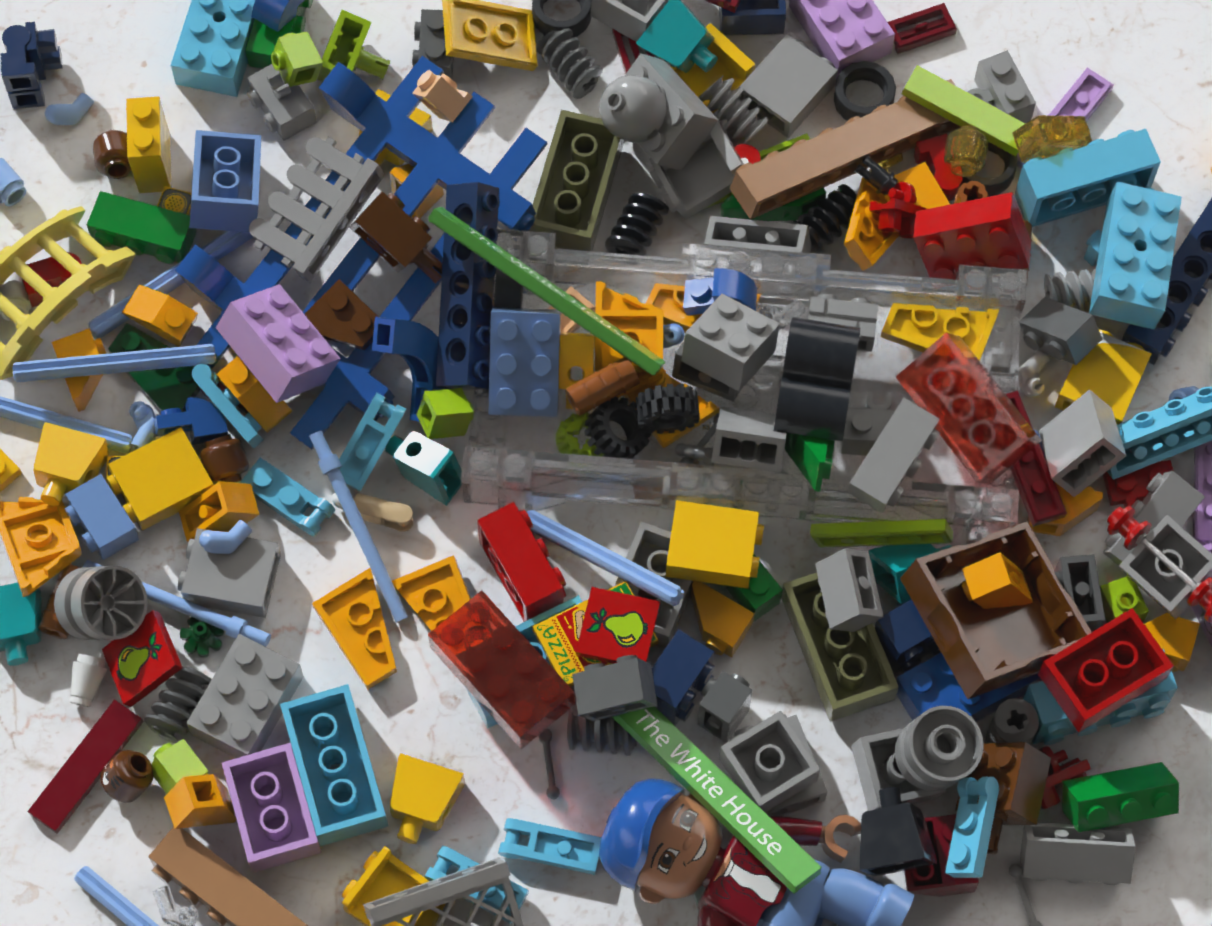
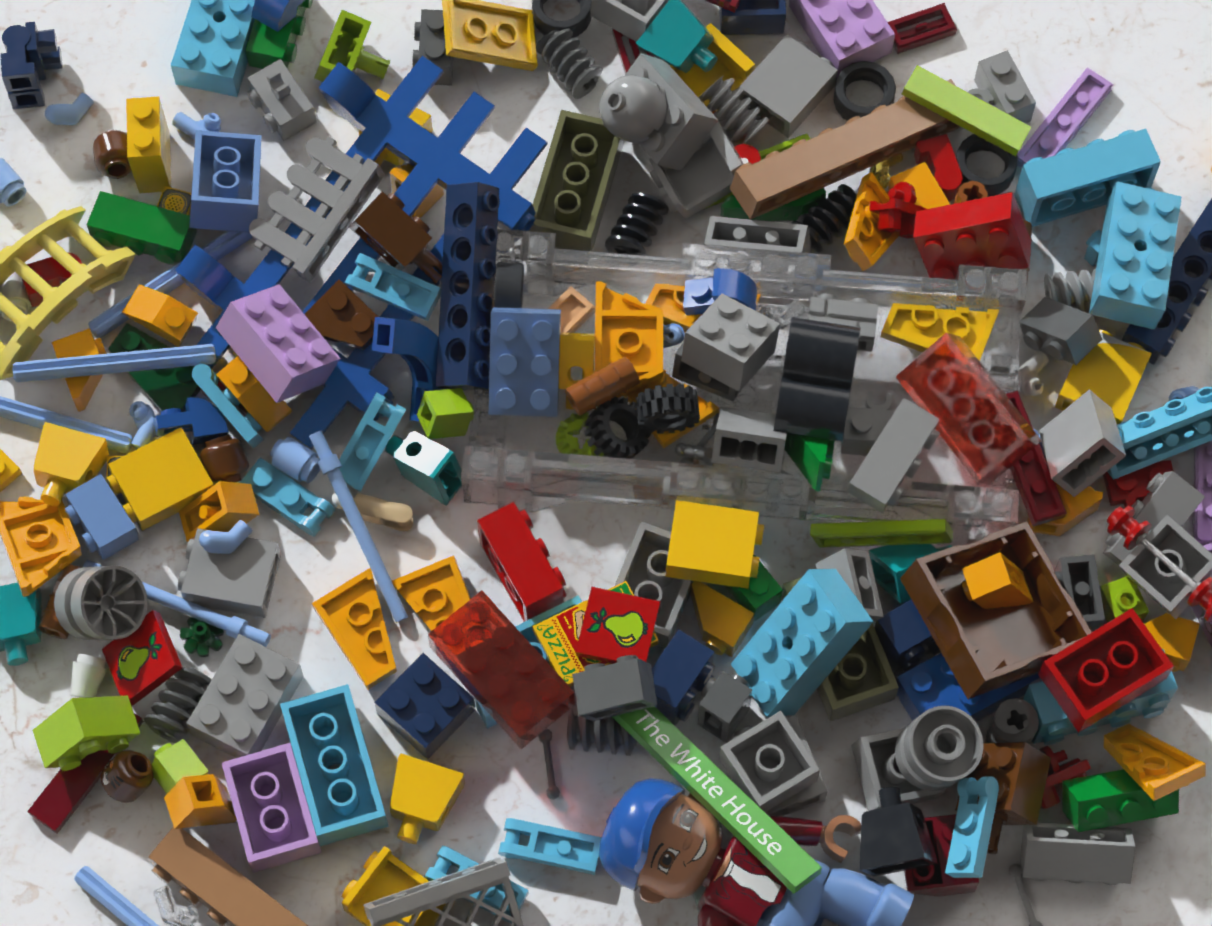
lime brick [271,31,323,87] -> none
light nougat brick [412,70,473,122] -> none
bright green tile [428,206,666,375] -> none
light blue axle [527,510,684,606] -> none
black pin [854,155,898,196] -> none
clear yellow head [944,126,989,177] -> none
clear yellow brick [1012,115,1092,162] -> none
none -> lime brick [32,695,141,771]
none -> light blue arm [172,112,221,139]
none -> light blue brick [270,436,320,483]
none -> medium azure plate [344,253,441,321]
none -> dark blue piece [374,653,476,760]
none -> medium azure brick [731,569,874,717]
none -> light orange wing [1103,724,1206,801]

